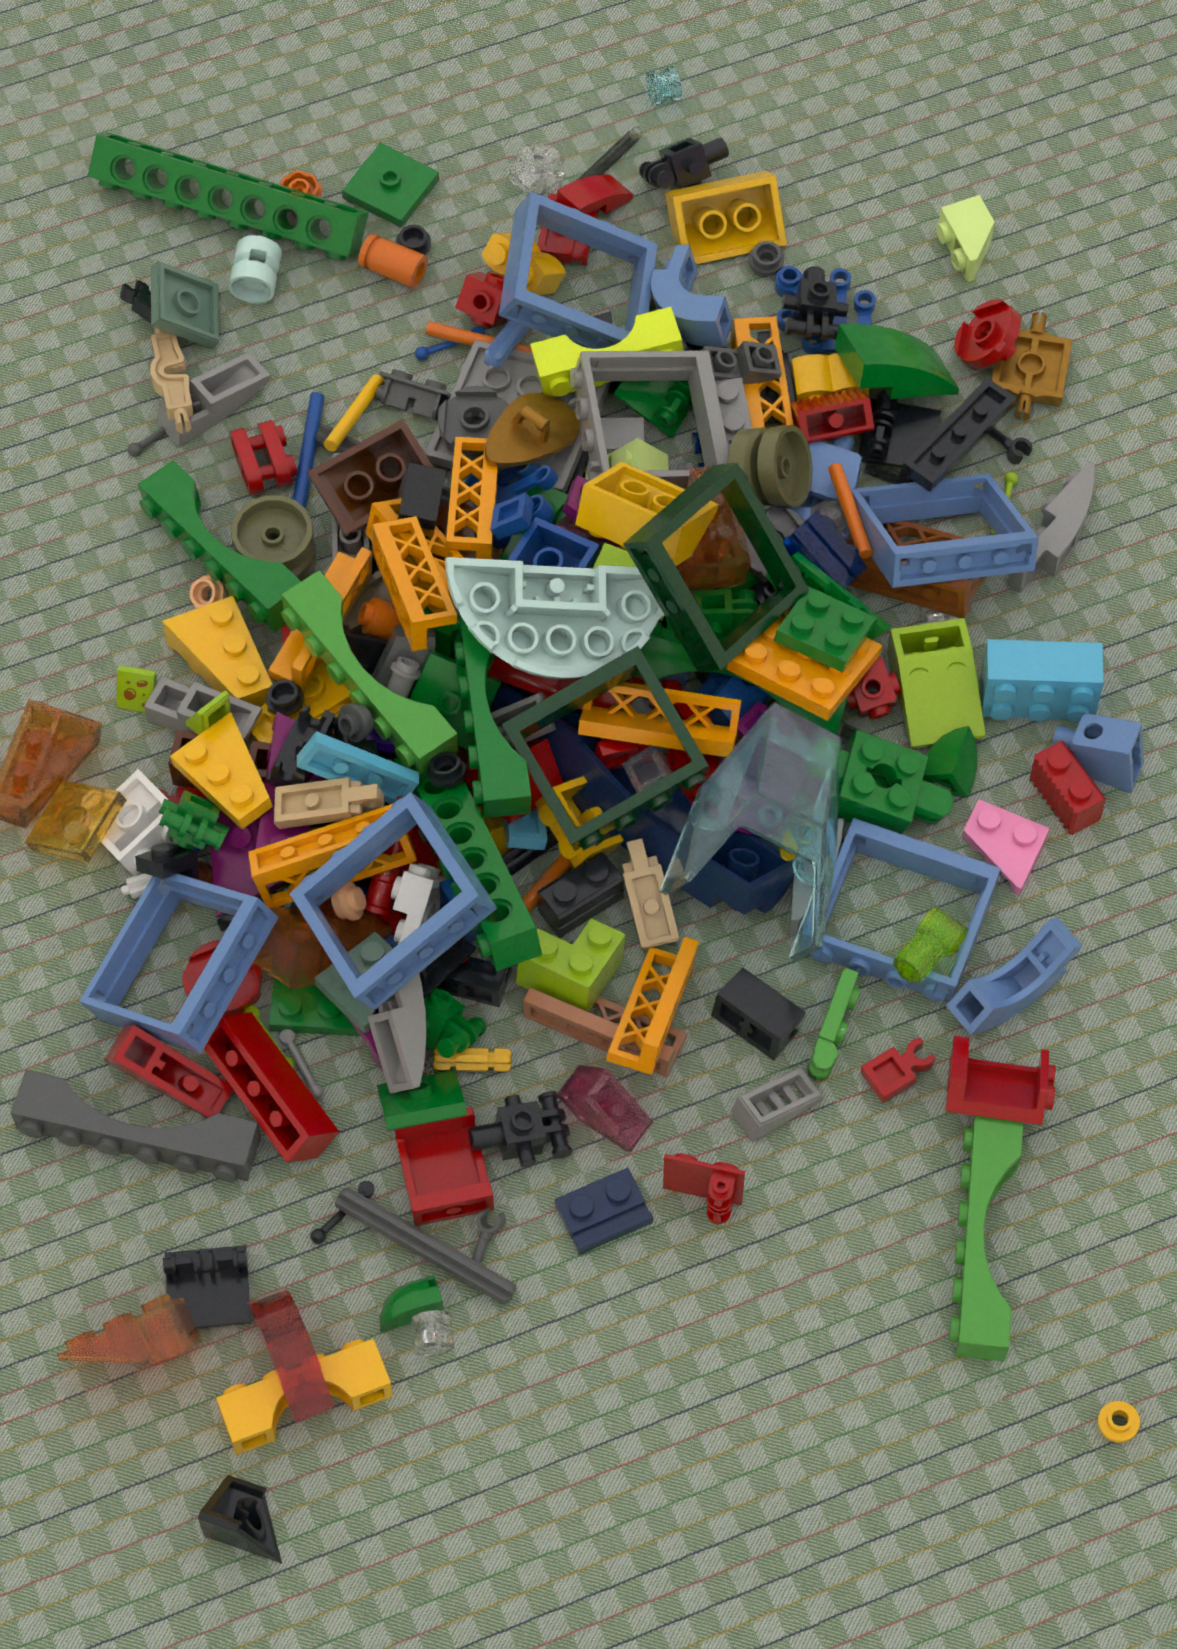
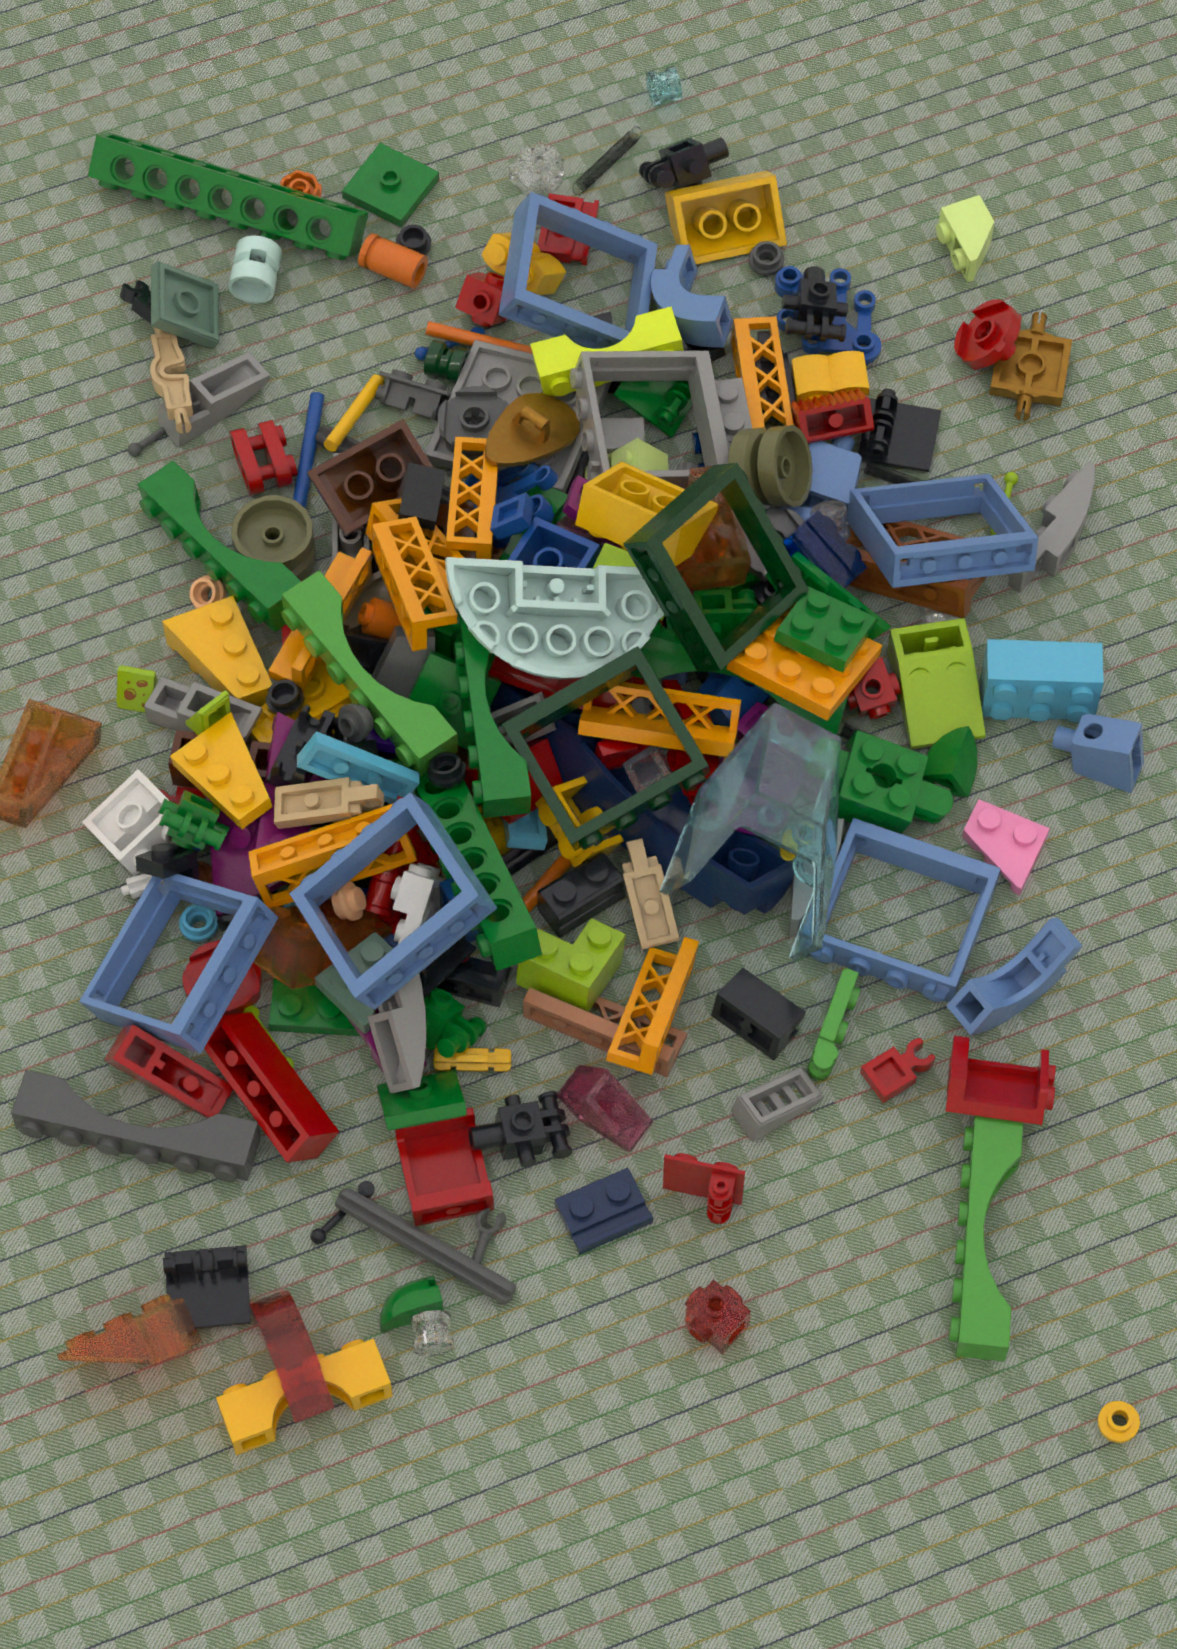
clear yellow plate [25,780,127,862] -> none
black slope [198,1475,282,1564] -> none
light grey hinge [279,1029,324,1100] -> none
light grey pin [387,657,421,698] -> none
medium blue axle [484,320,530,368] -> none
red slope [557,174,633,215] -> none
dark grey slope [701,341,782,385] -> none
orange bar [828,463,873,559] -> none
green slope [834,324,959,399] -> none
clear neon green piece [893,906,969,984] -> none
black fence [896,378,1016,492] -> none
black hand [987,427,1032,464] -> none
red brick [1029,741,1107,835] -> none
none -> medium azure plate [179,904,218,942]
none -> dark green wheel [424,340,470,384]
none -> clear red brick [685,1279,751,1354]

